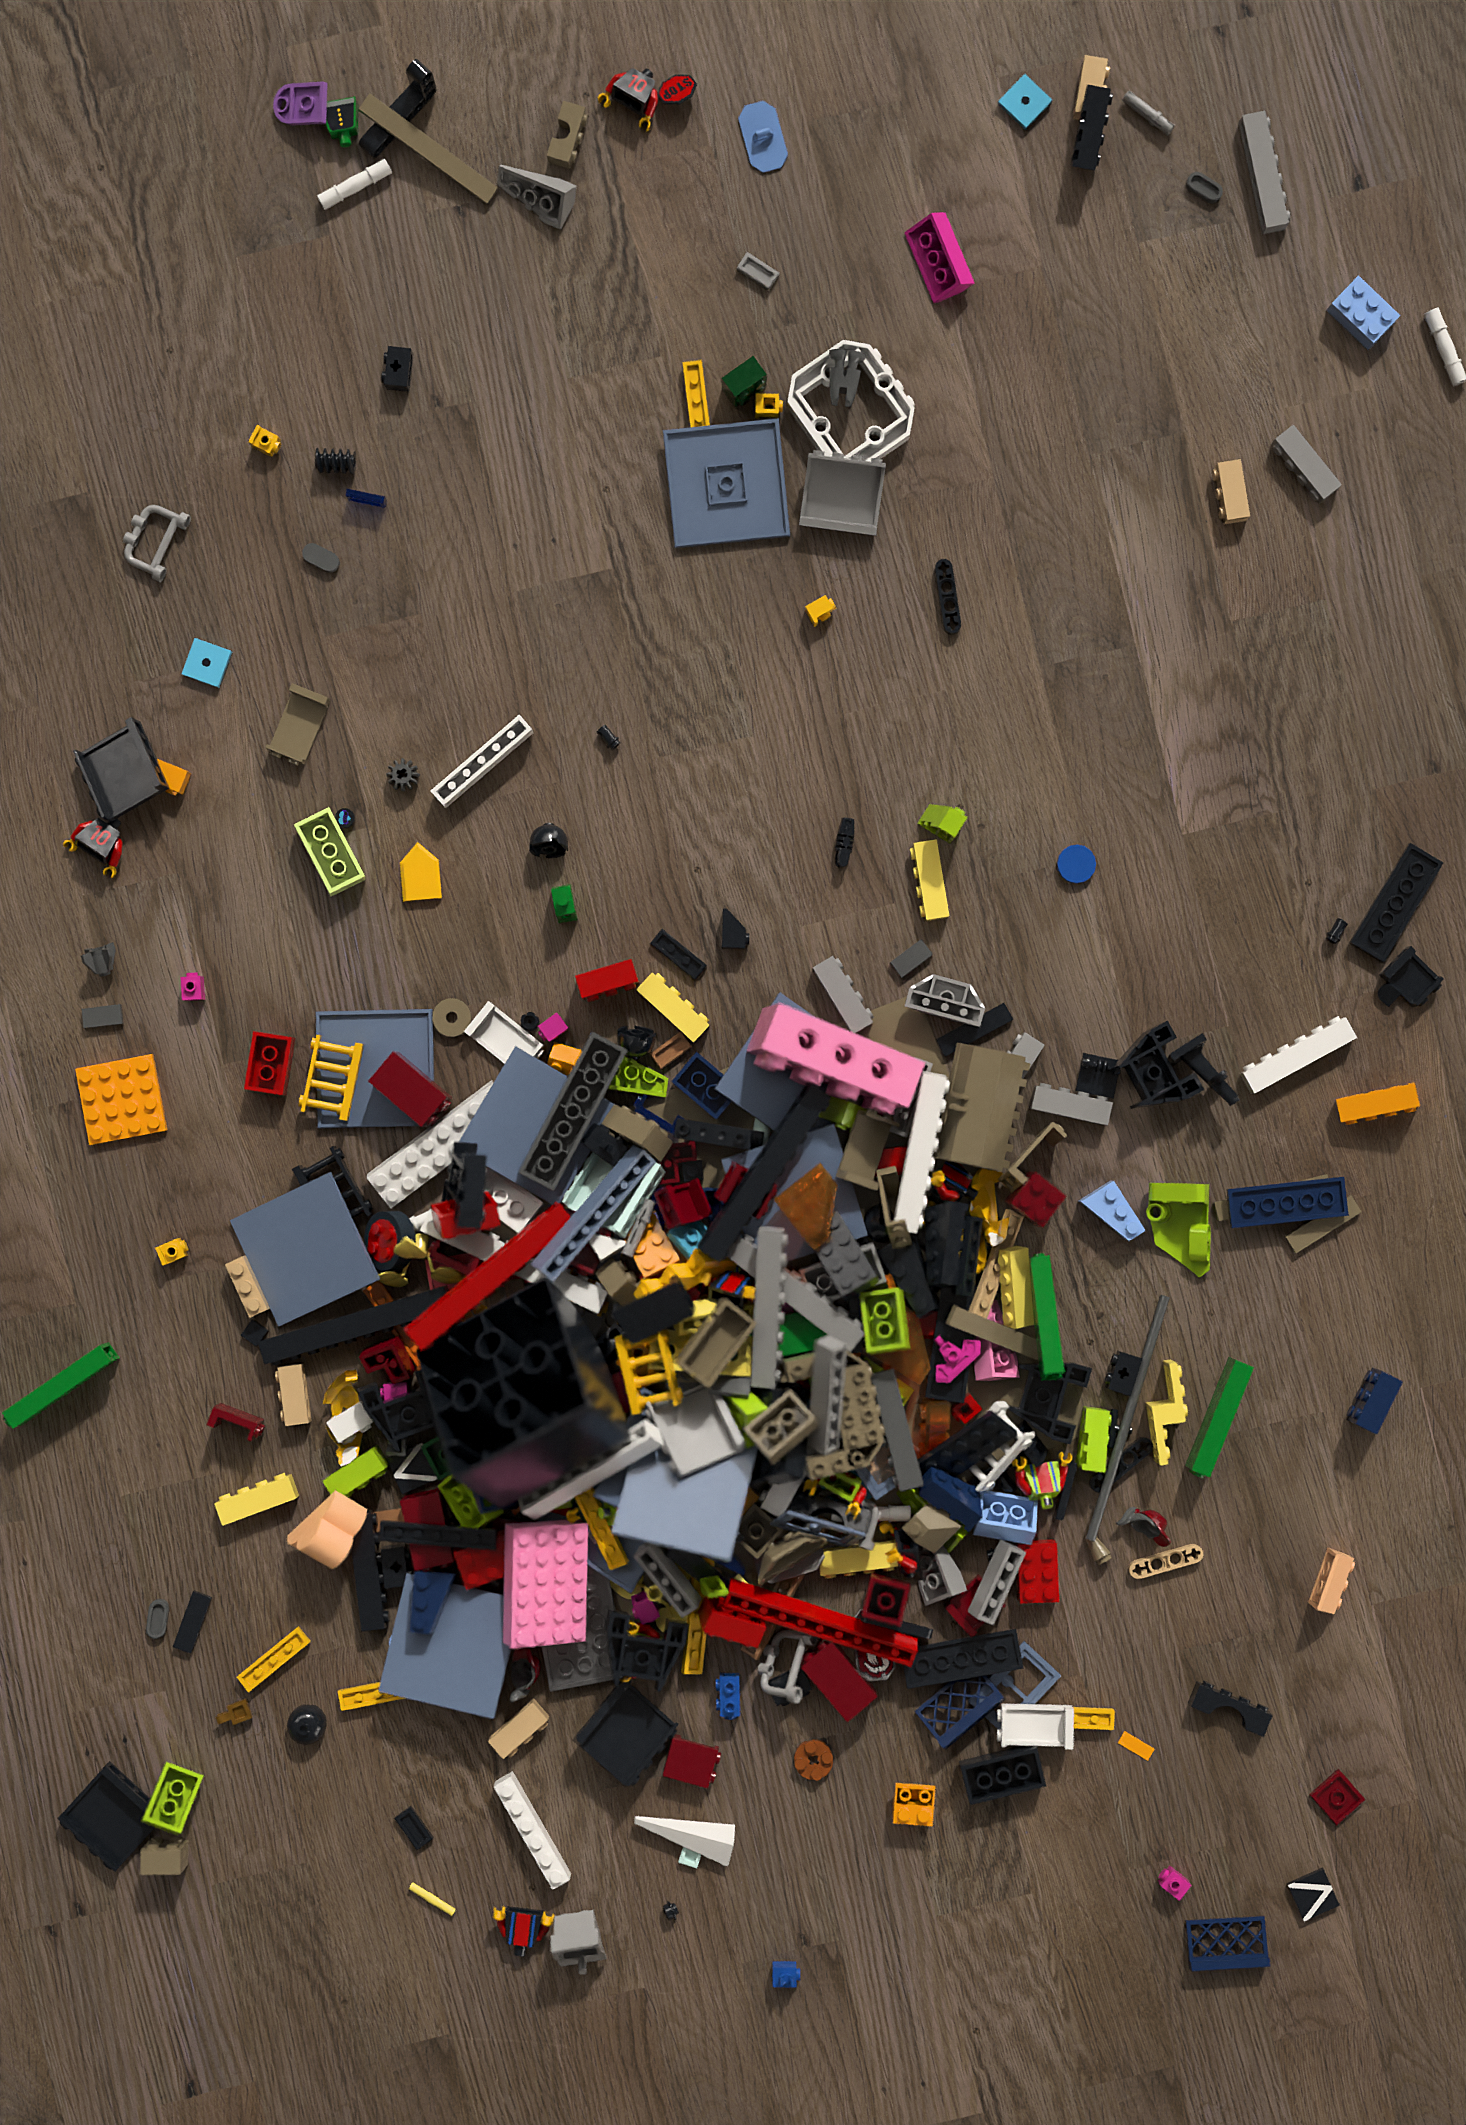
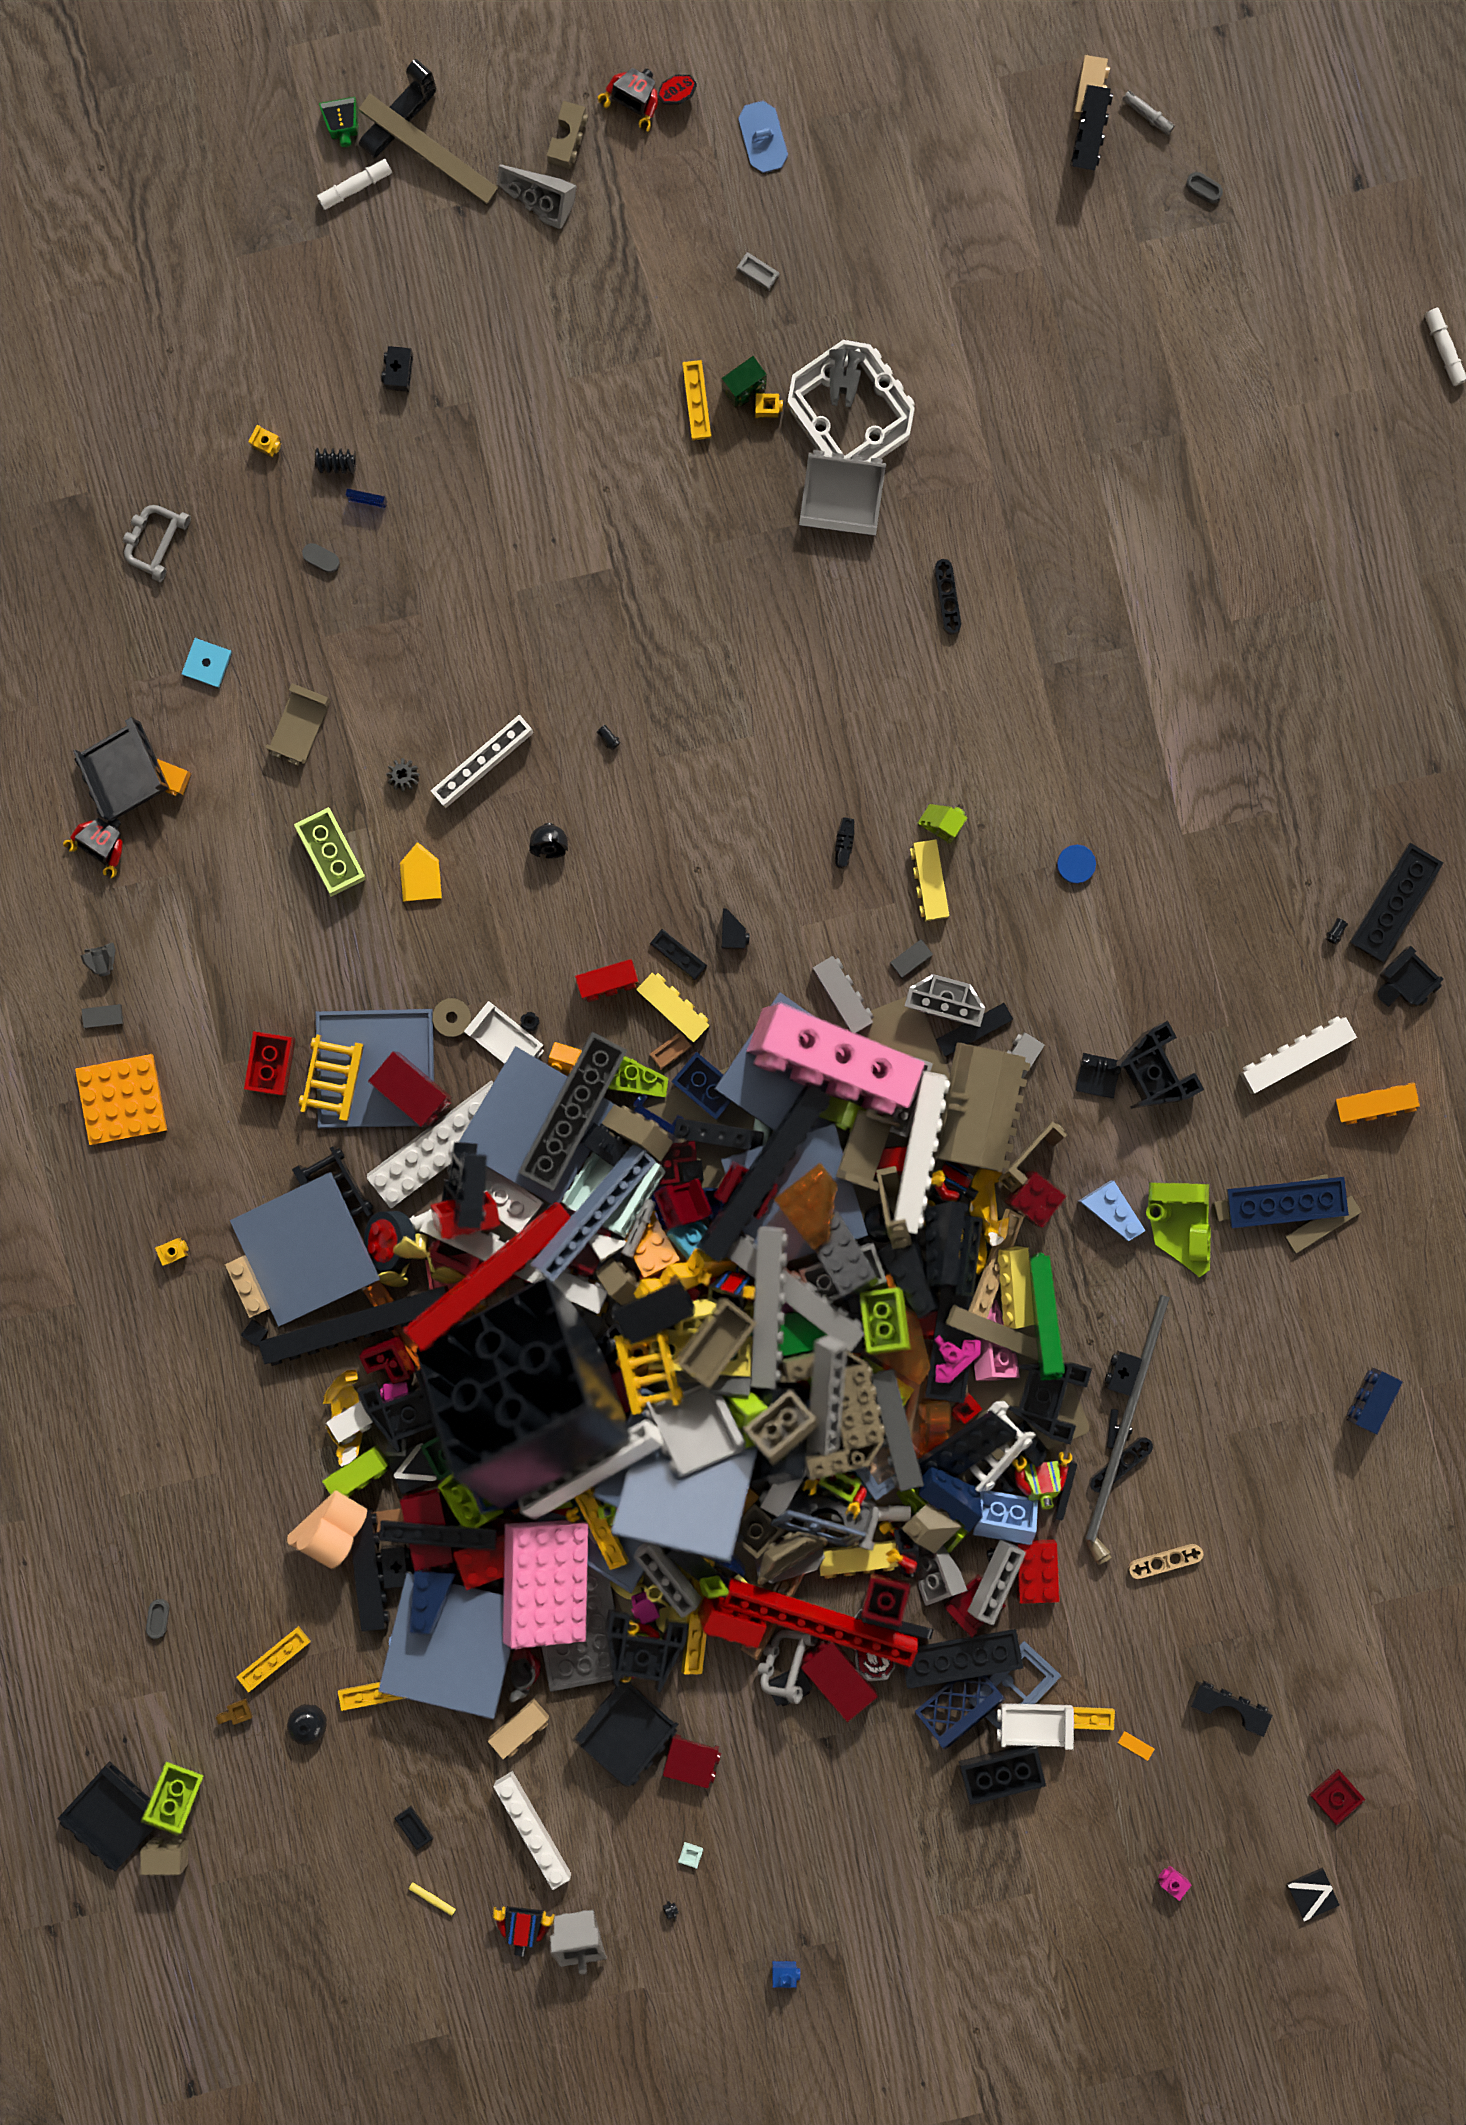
green brick [2,1342,120,1429] -> none
black tile [173,1590,212,1654] -> none
dark pink brick [180,972,205,1001] -> none
dark red panel [206,1403,265,1442] -> none
light yellow brick [214,1473,299,1526] -> none
medium lavender tile [273,82,327,125] -> none
tan brick [275,1363,312,1426] -> none
black tile [335,808,355,828] -> none
dark pink brick [538,1013,569,1043] -> none
green torso [551,884,578,923] -> none
black cylinder [617,1026,656,1059] -> none
white wedge [634,1816,735,1866] -> none
sand blue tile [663,418,790,548] -> none
blue brick [716,1673,740,1720] -> none
dark orange plate [794,1739,833,1781] -> none
yellow brick [805,595,836,627] -> none
light orange slope [892,1783,935,1826] -> none
dark pink slope [904,212,975,303] -> none
medium azure tile [998,74,1052,130] -> none
light grey brick [1029,1083,1113,1126] -> none
lime wedge [1075,1406,1112,1473] -> none
hair [1116,1507,1171,1547] -> none
light yellow bracket [1146,1360,1188,1465] -> none
black piece [1168,1033,1240,1106] -> none
green brick [1185,1357,1254,1479] -> none
dark blue fence [1185,1916,1270,1971] -> none
tan brick [1212,459,1250,524] -> none
light grey brick [1239,111,1291,234] -> none
light grey brick [1272,425,1342,504] -> none
light nougat slope [1308,1547,1355,1614] -> none
light blue brick [1327,275,1401,350] -> none

